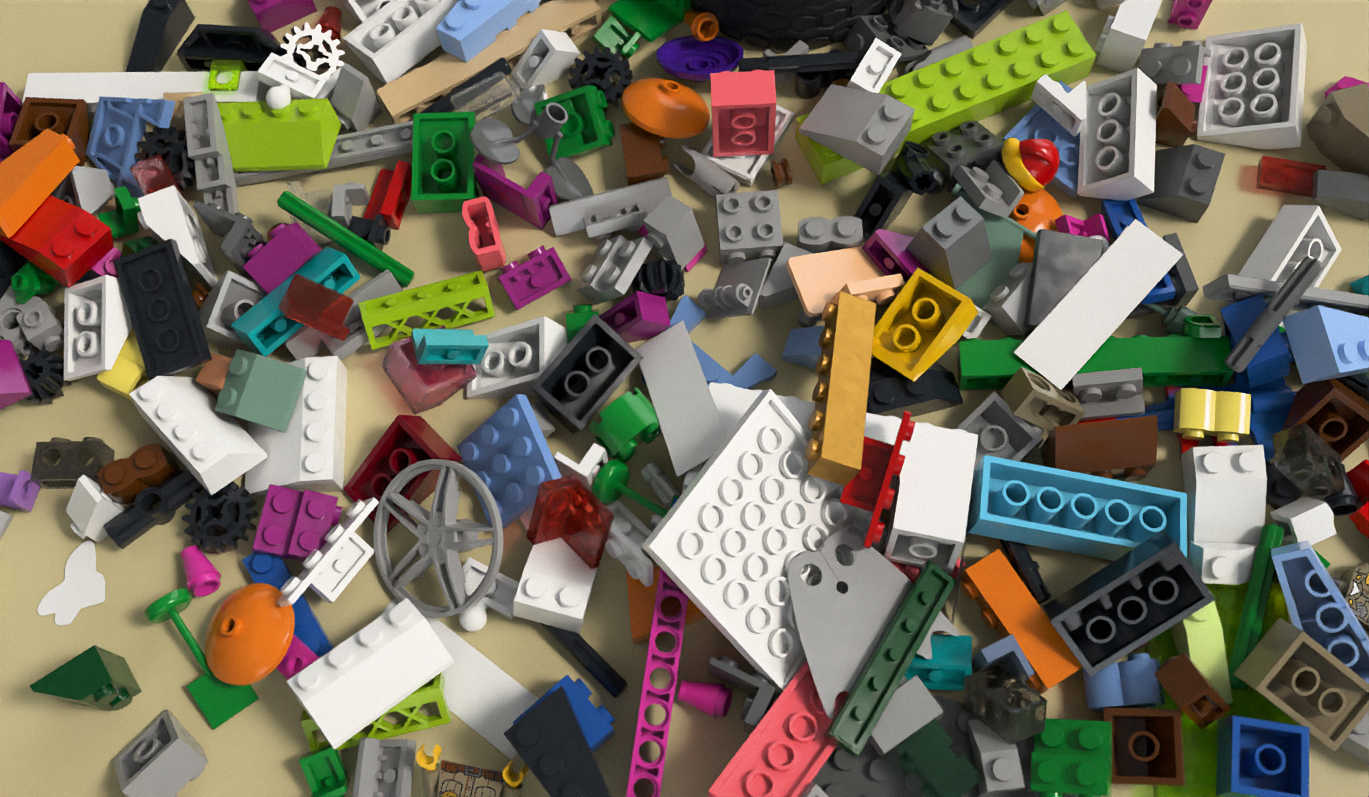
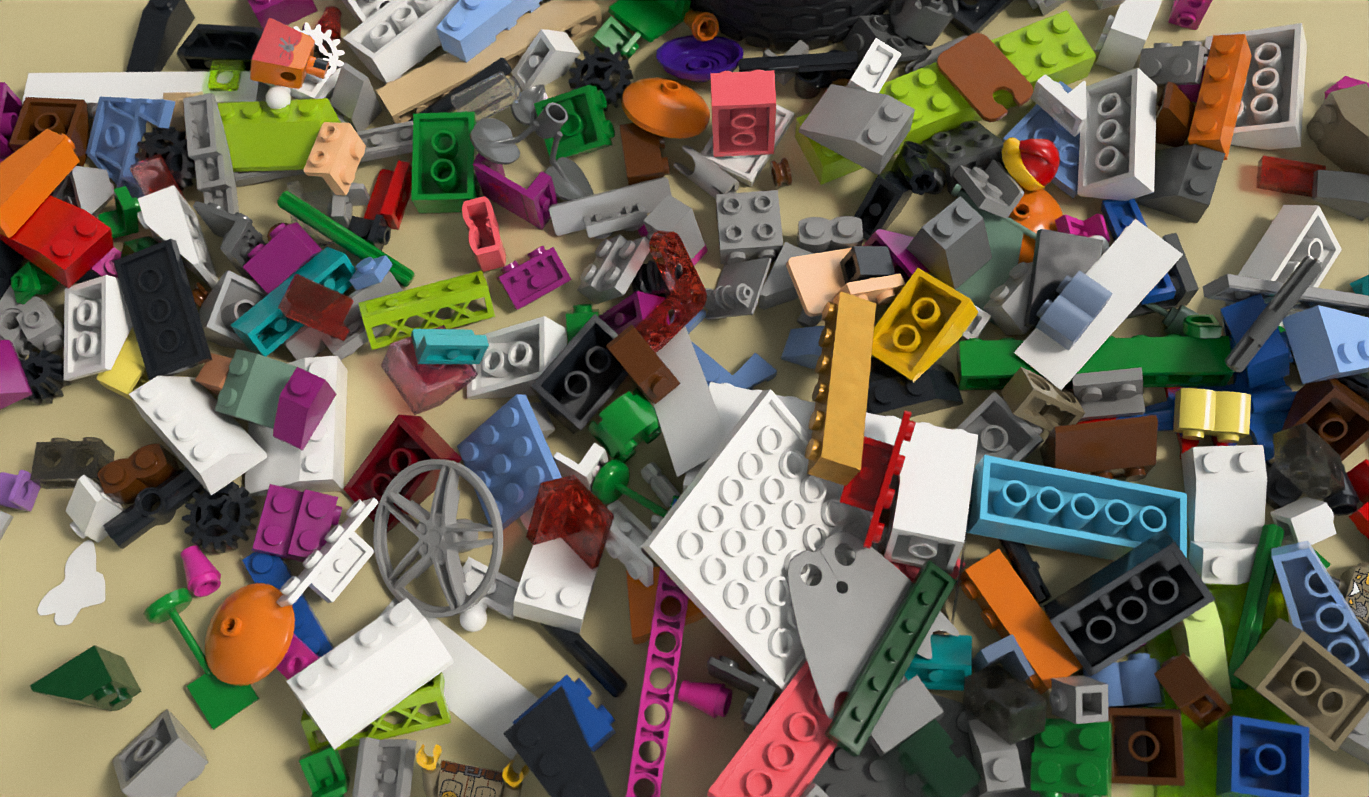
none -> torso [250,18,329,89]
none -> magenta slope [273,367,337,451]
none -> light nougat bracket [303,122,366,196]
none -> medium blue plate [349,255,393,290]
none -> reddish brown slope [606,324,681,404]
none -> clear red beam [636,230,707,352]
none -> black panel [840,246,895,284]
none -> dark orange piece [936,33,1033,122]
none -> sand blue brick [1036,270,1113,350]
none -> light grey brick [1049,676,1108,724]
none -> orange brick [1188,34,1251,160]

